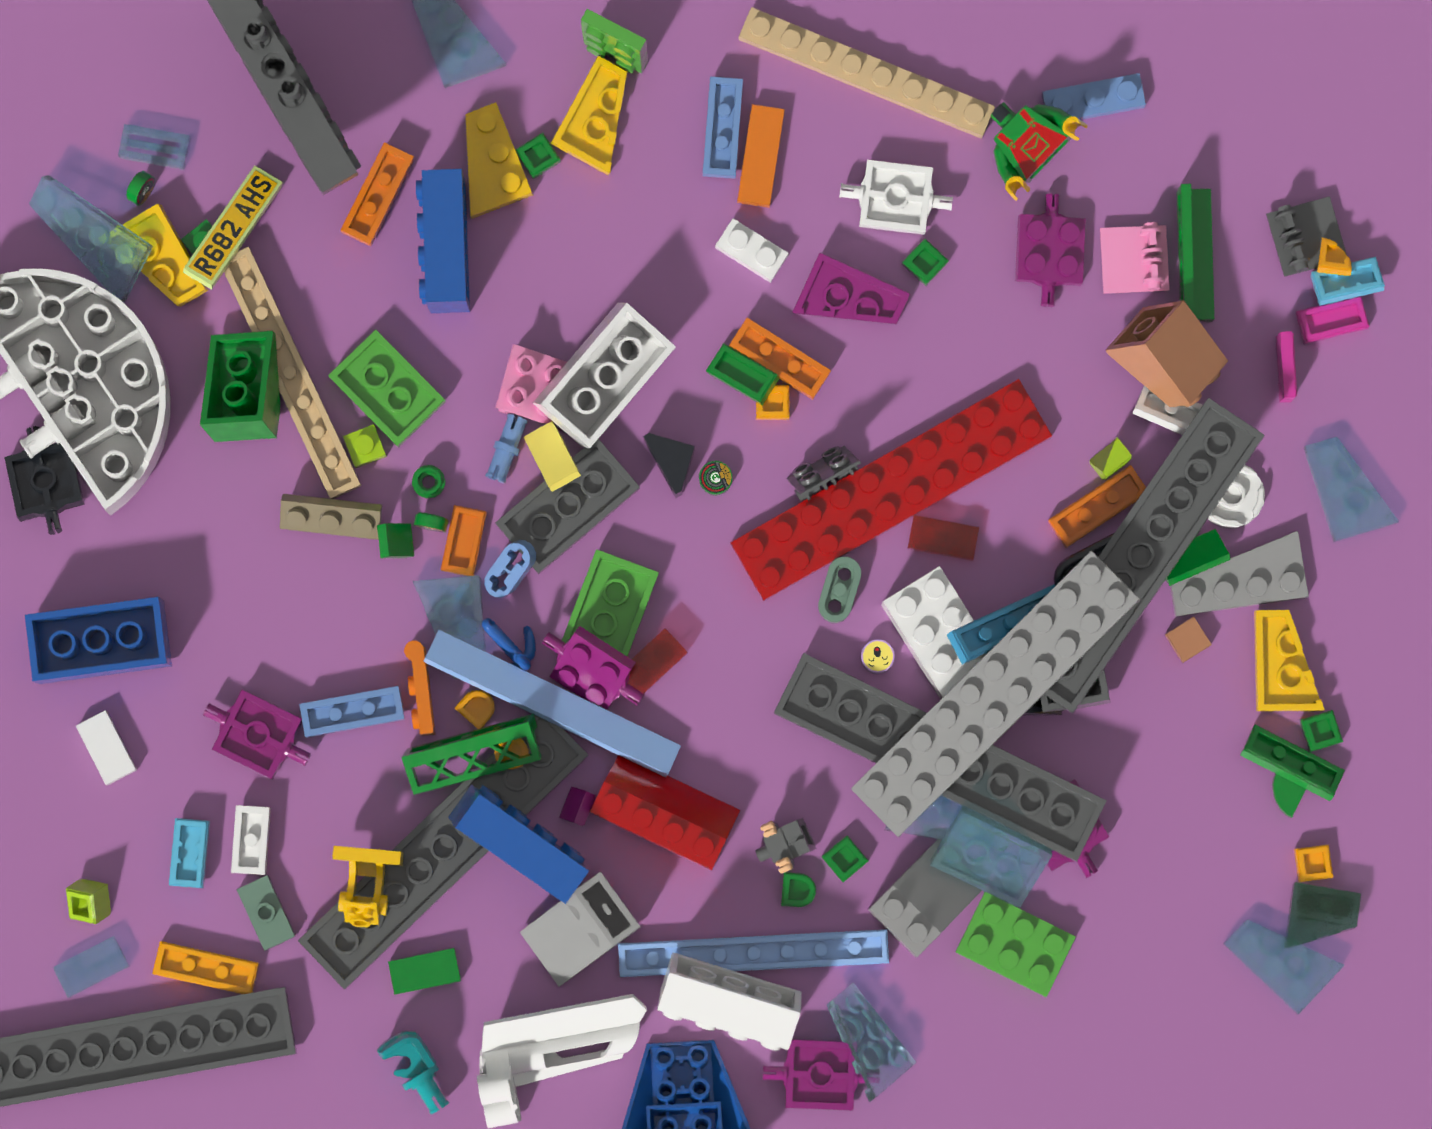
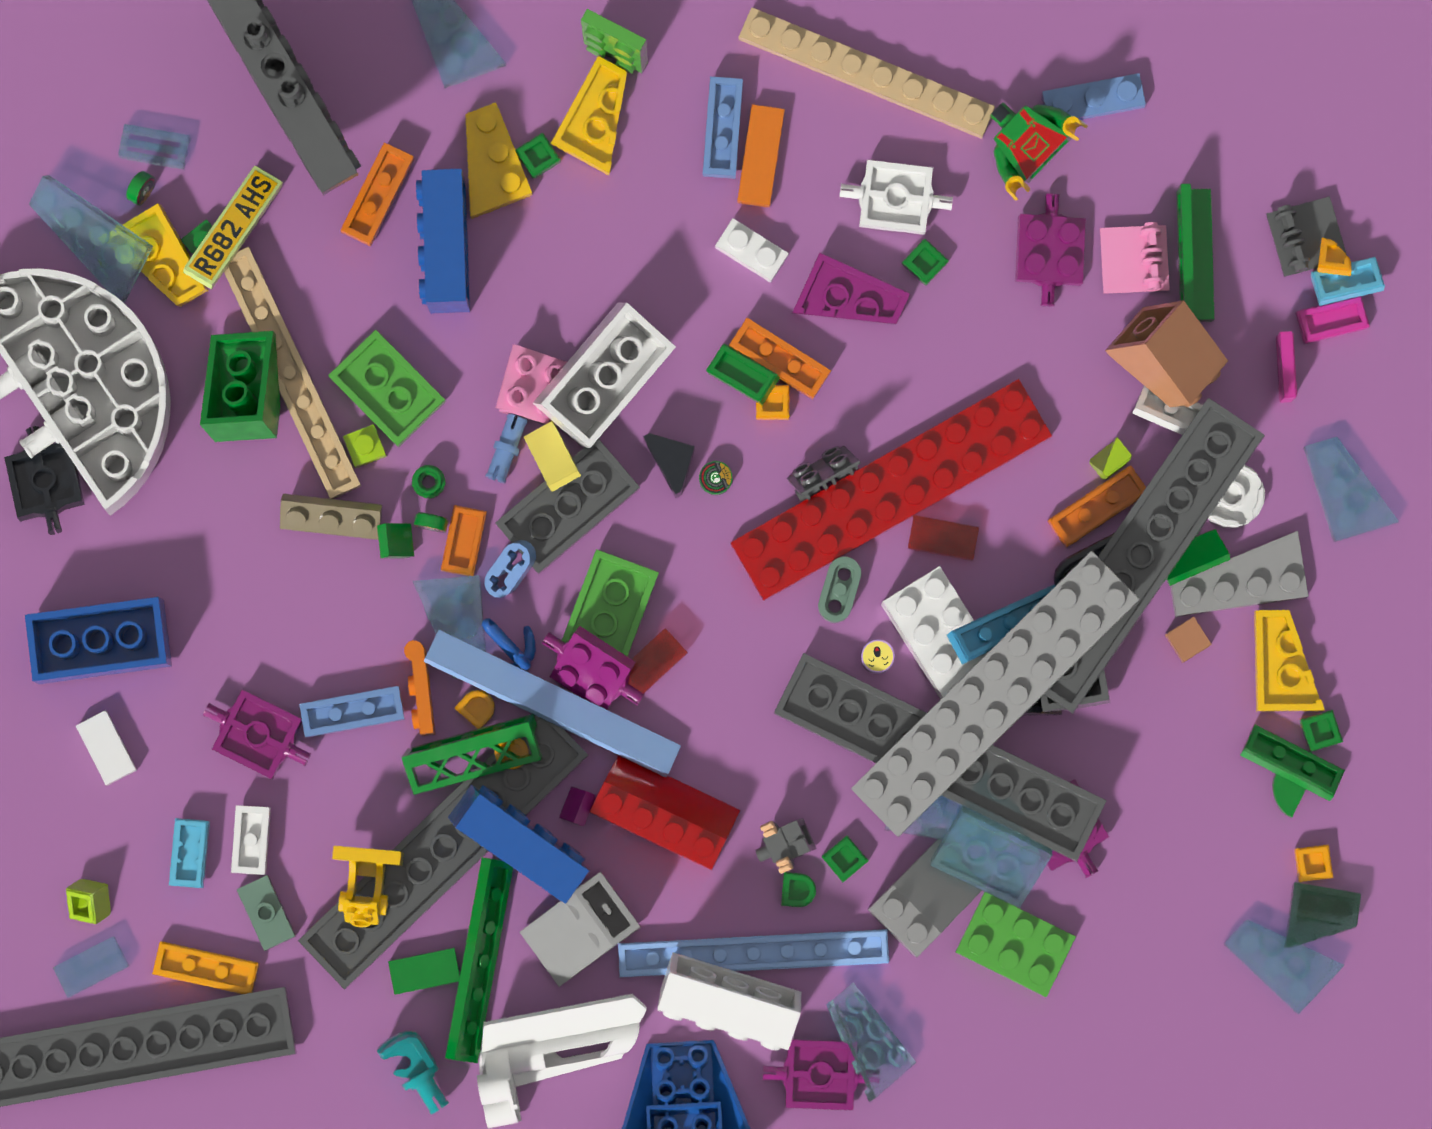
none -> green plate [445,857,513,1063]

